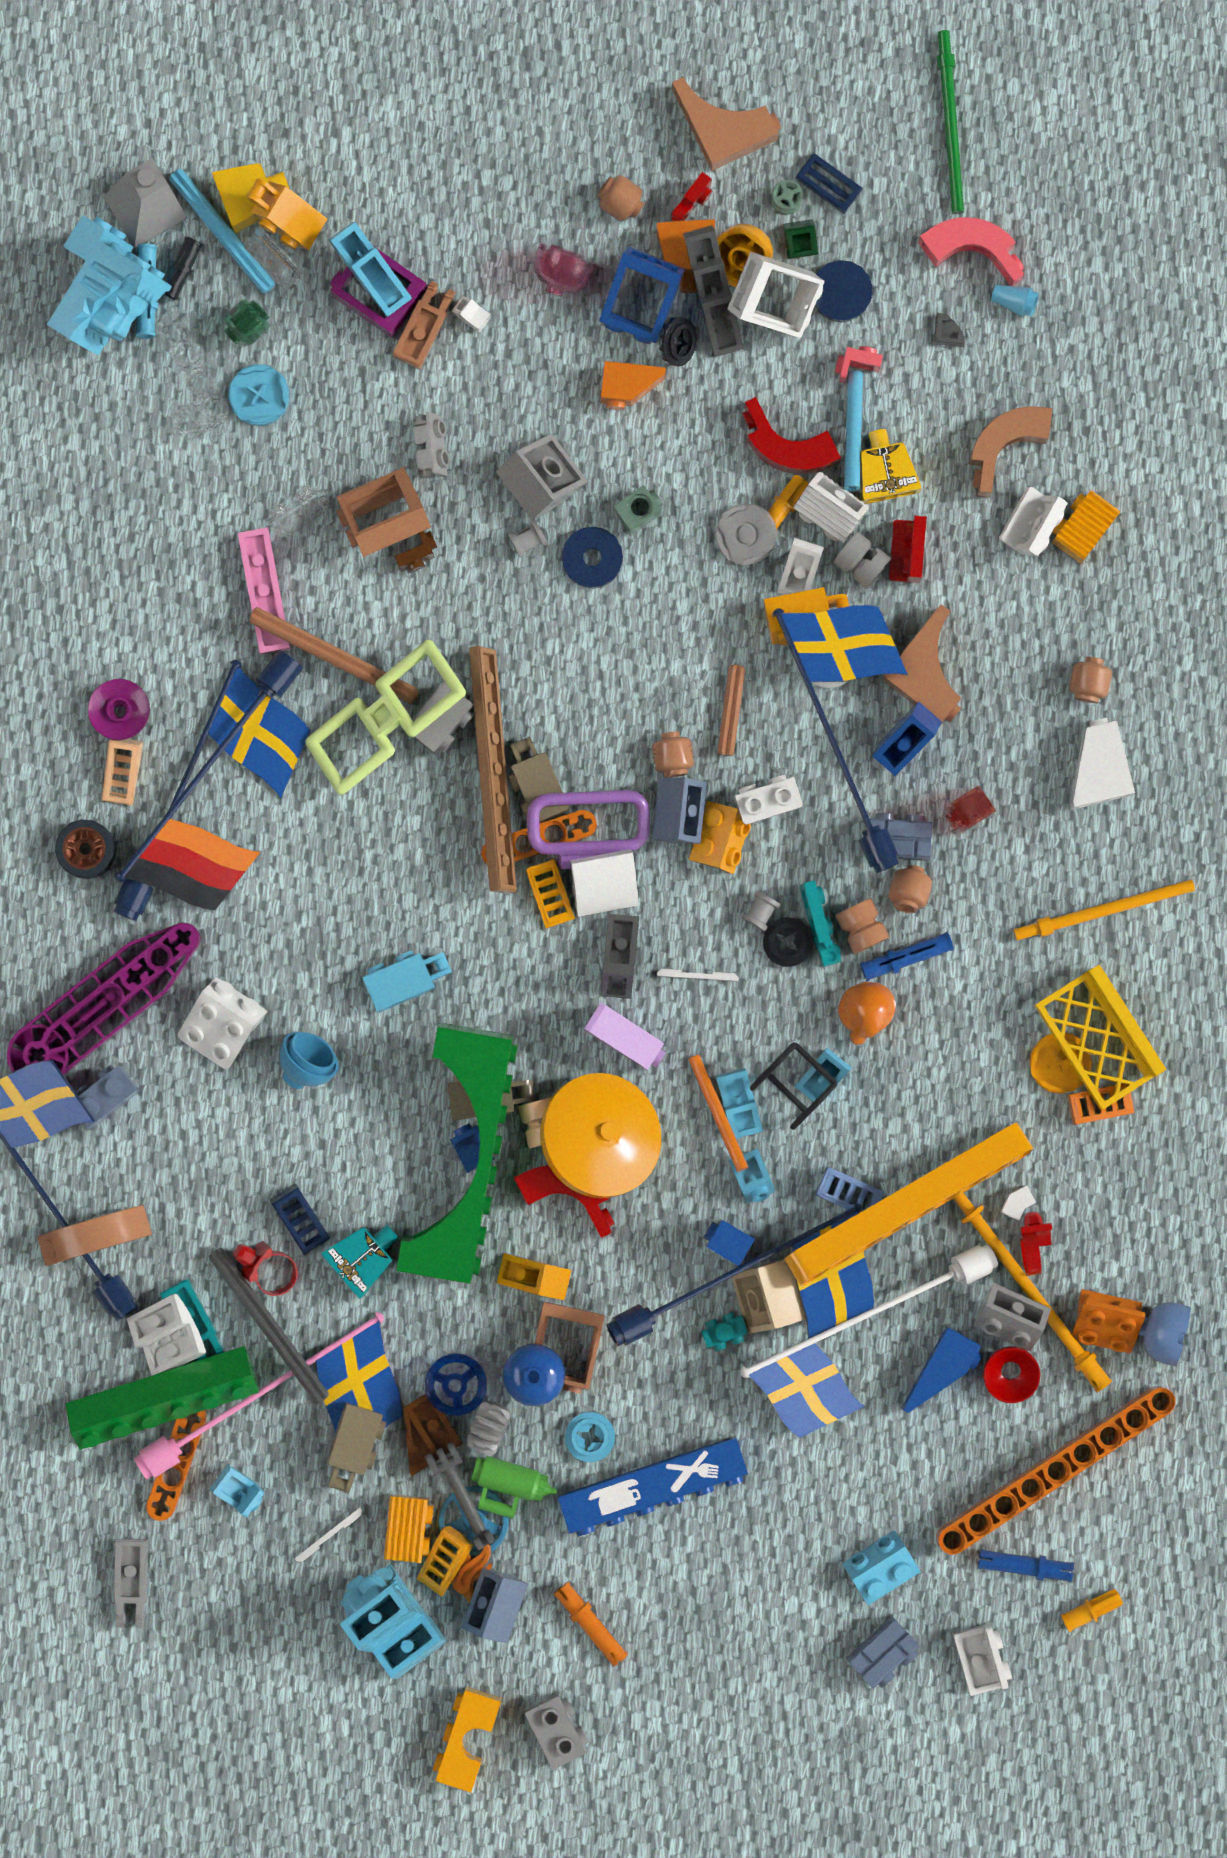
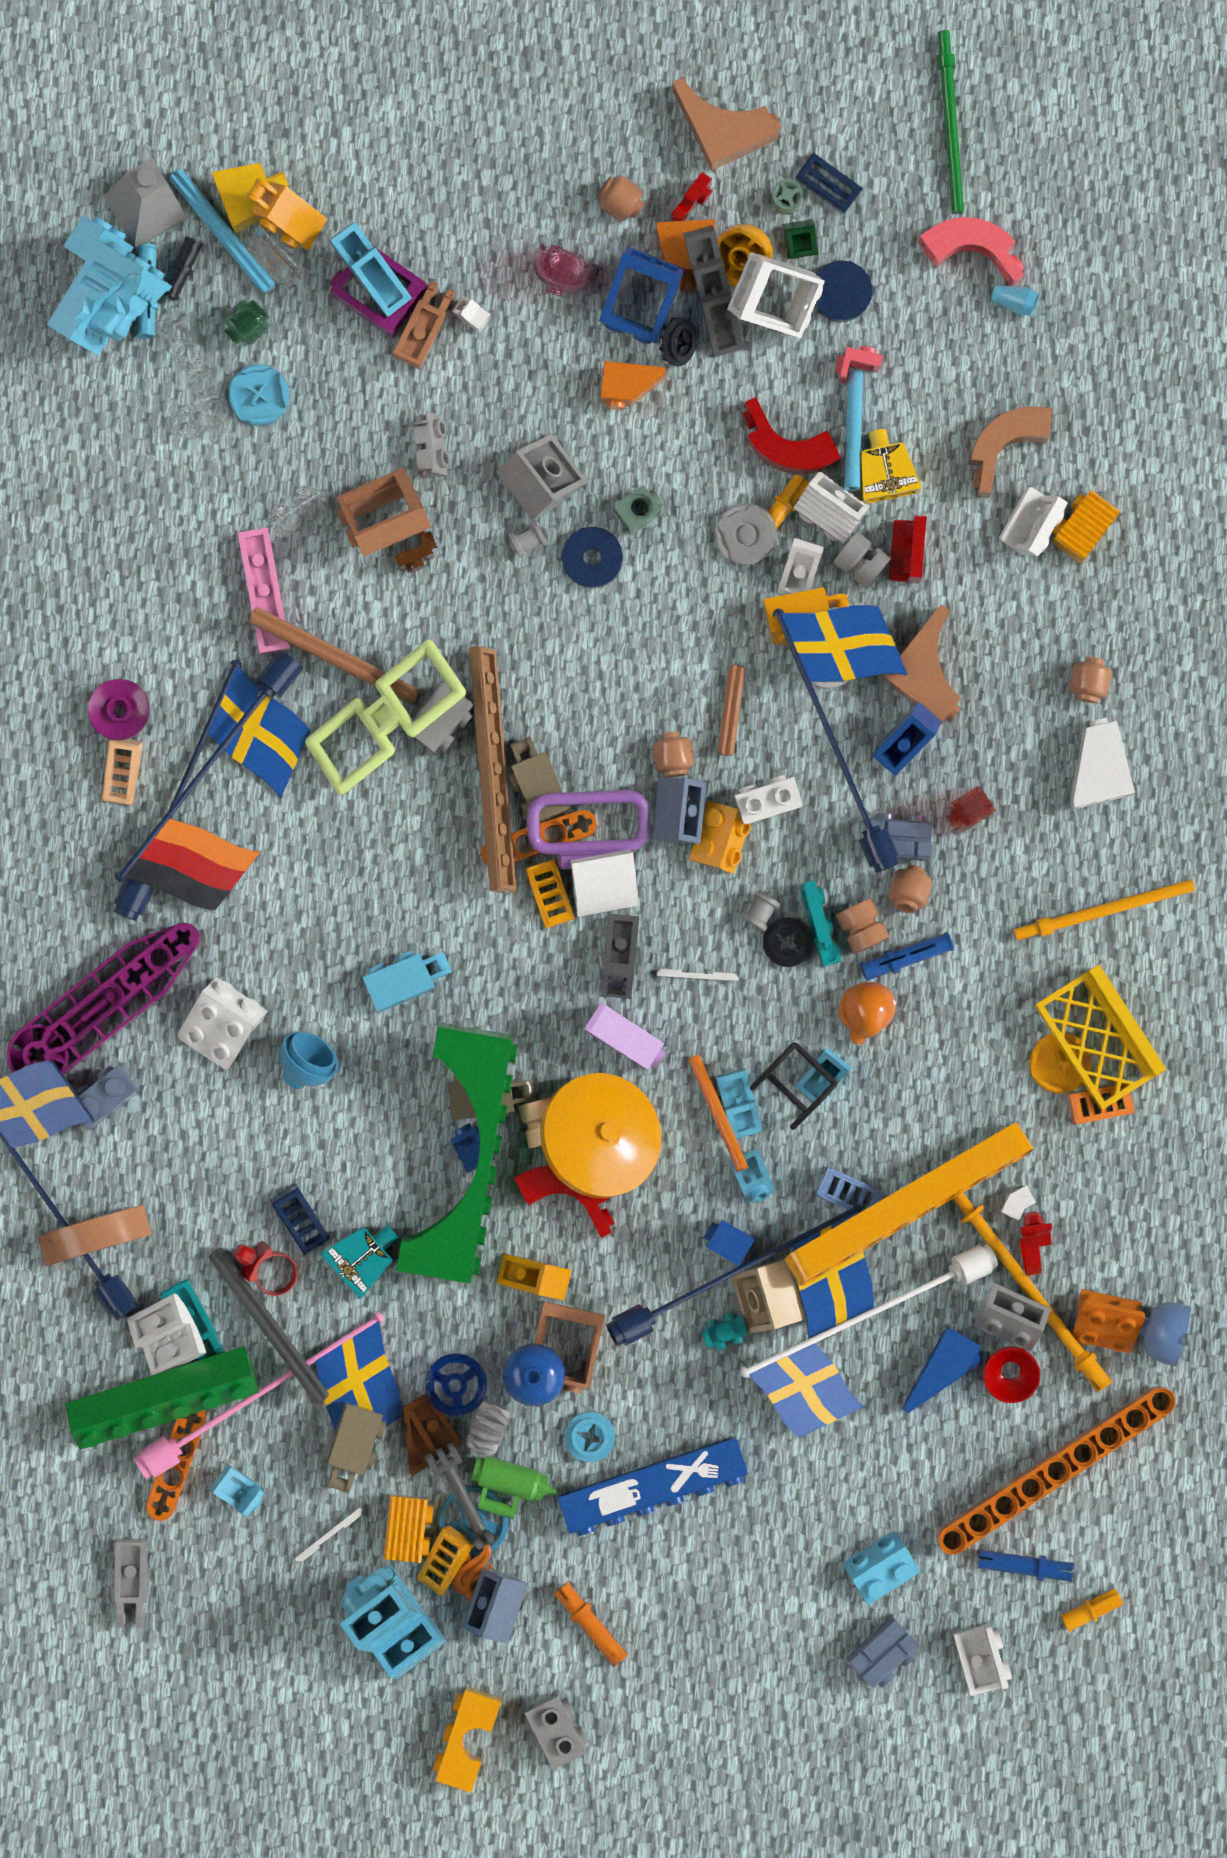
wheel [55,819,116,879] -> none
dark grey tile [933,312,965,347] -> none

